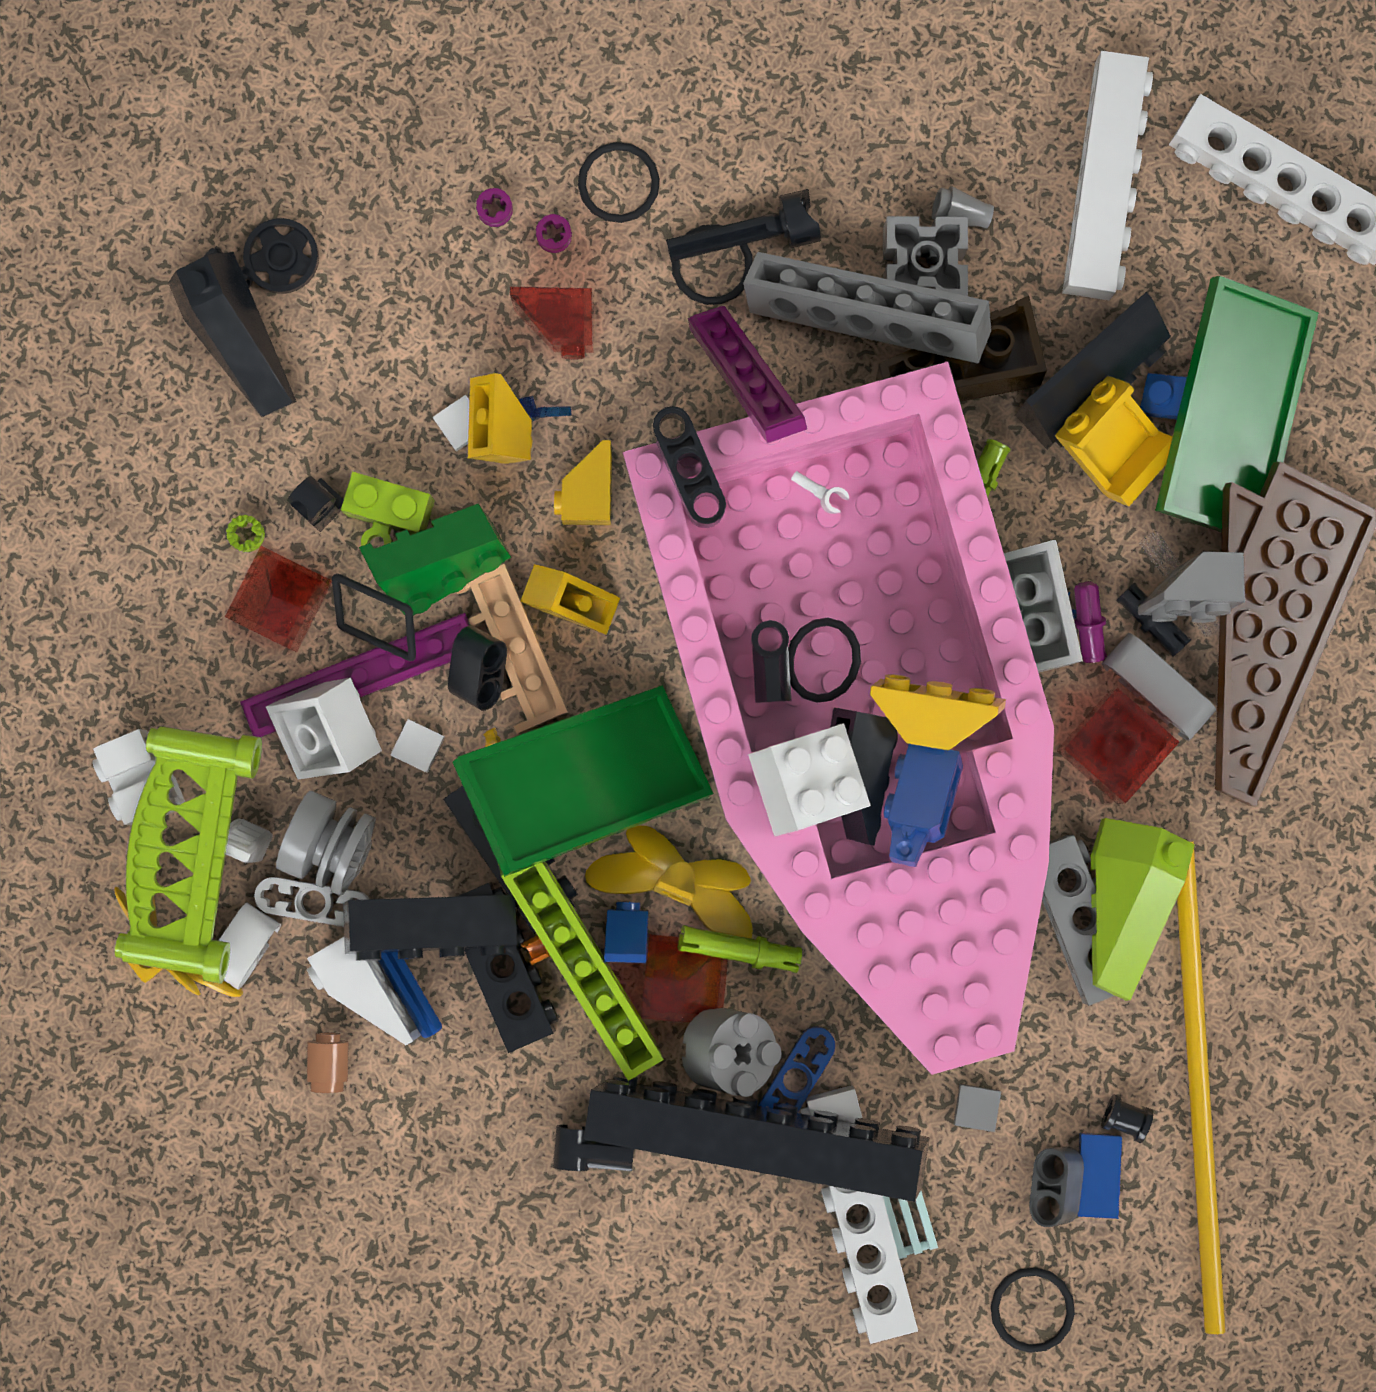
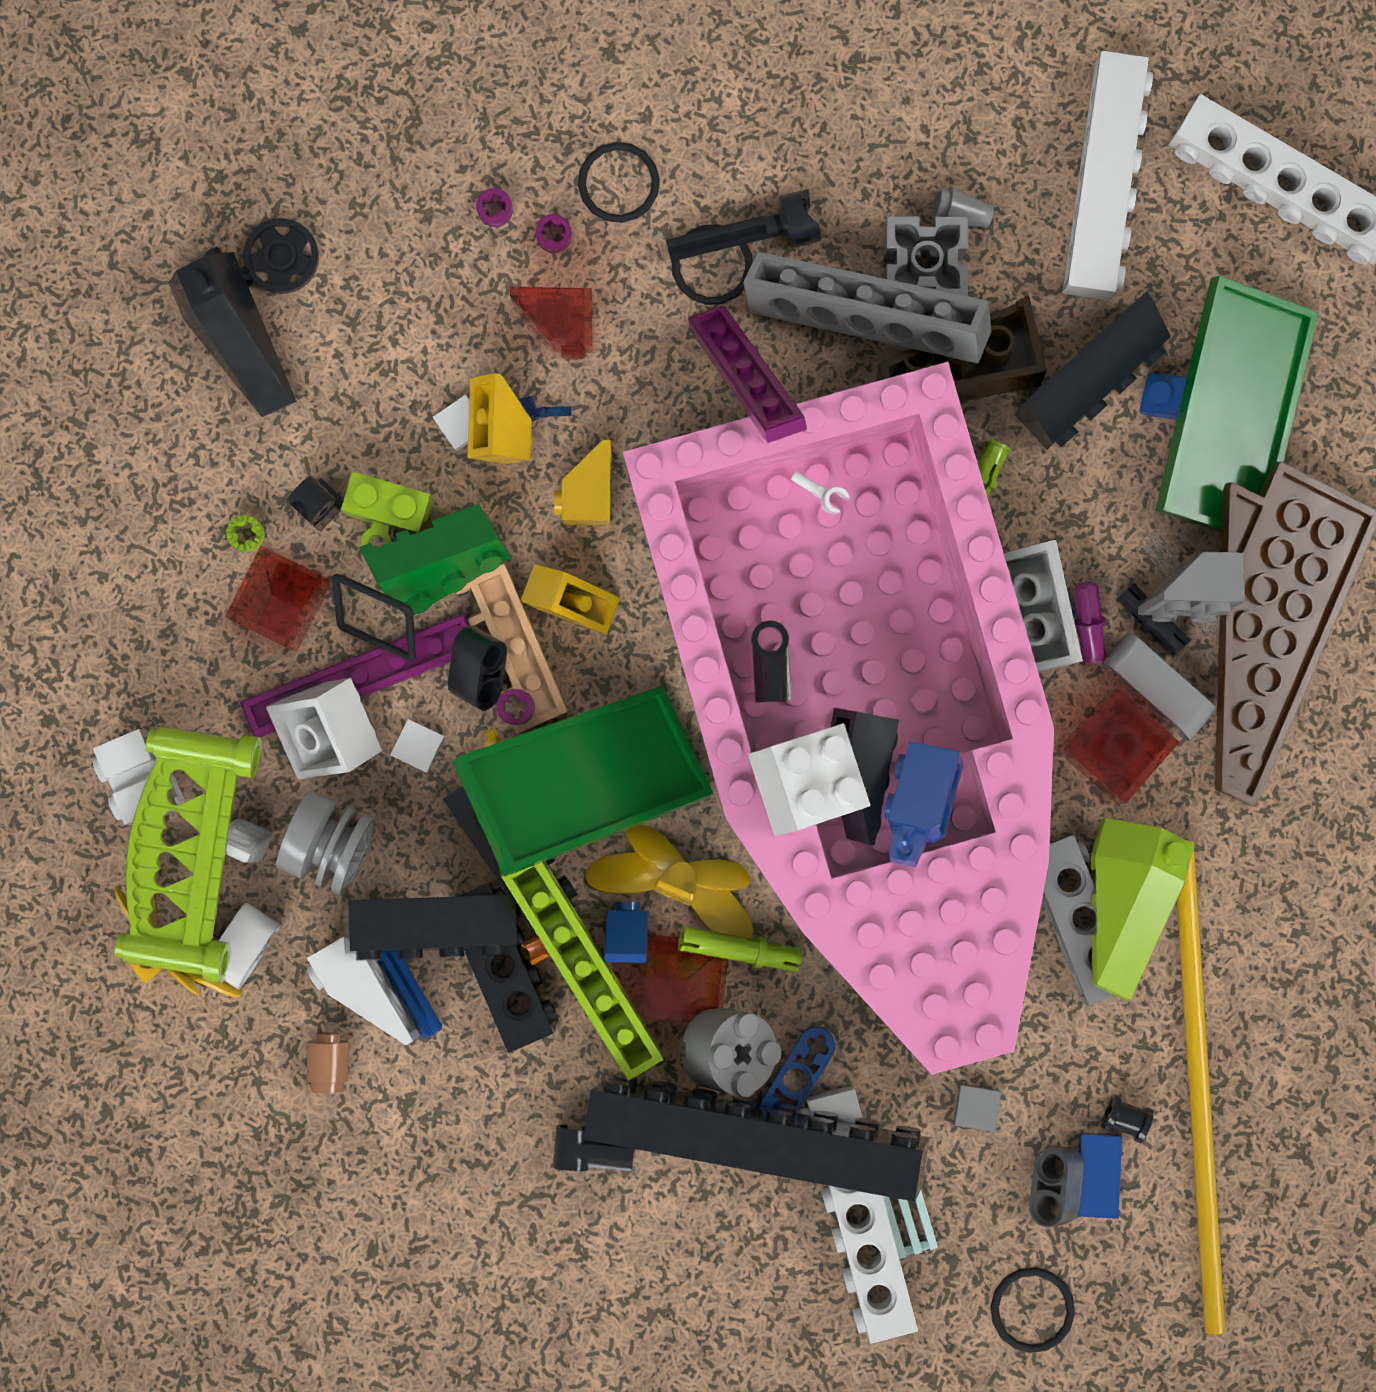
white beam [254,877,370,927] -> none
black beam [653,406,726,528] -> none
black piece [789,617,861,703] -> none
yellow slope [870,674,1006,750] -> none
yellow panel [1055,376,1173,507] -> none
none -> magenta bush [496,689,535,725]

